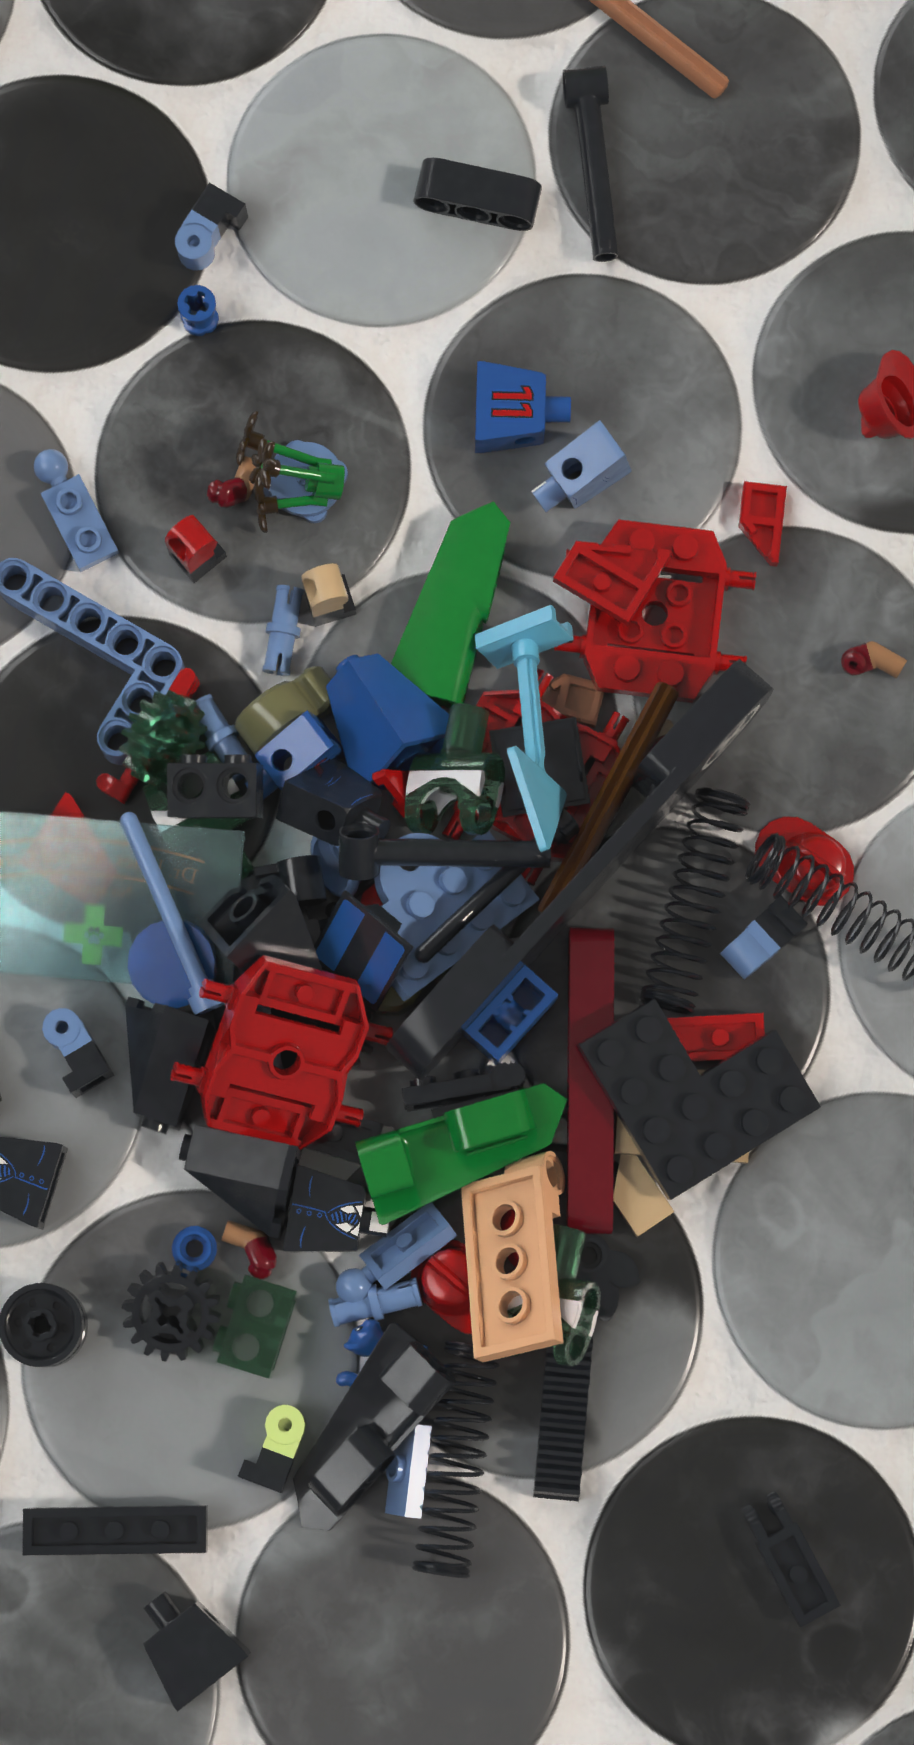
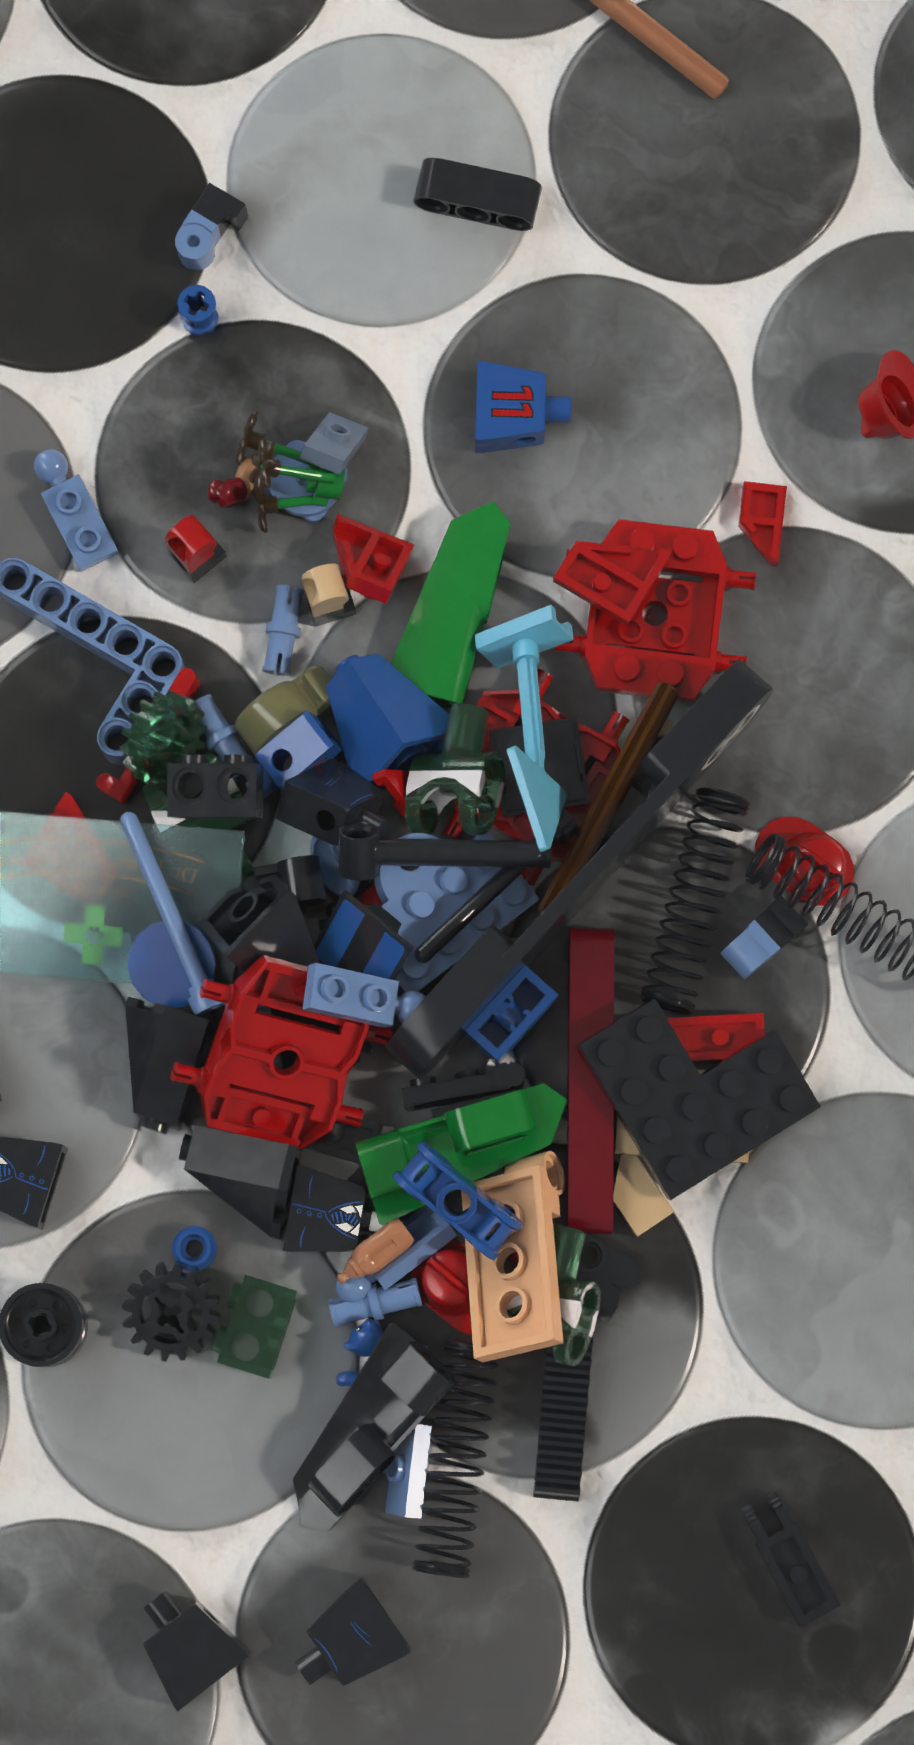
black gear [22,1505,208,1556] -> none
leg [42,1008,114,1098] -> none
arm [221,1220,277,1279] -> none
leg [238,1405,306,1493] -> none
medium blue torso [531,420,632,512] -> none
nougat tile [542,673,604,728] -> none
black piece [562,65,618,262] -> none
arm [841,641,907,678] -> none
none -> black torso [295,1576,411,1686]
none -> sand blue plate [300,412,369,474]
none -> medium blue plate [302,963,426,1028]
none -> red wing [332,514,414,604]
none -> nougat piece [337,1218,414,1284]
none -> blue piece [392,1141,524,1260]

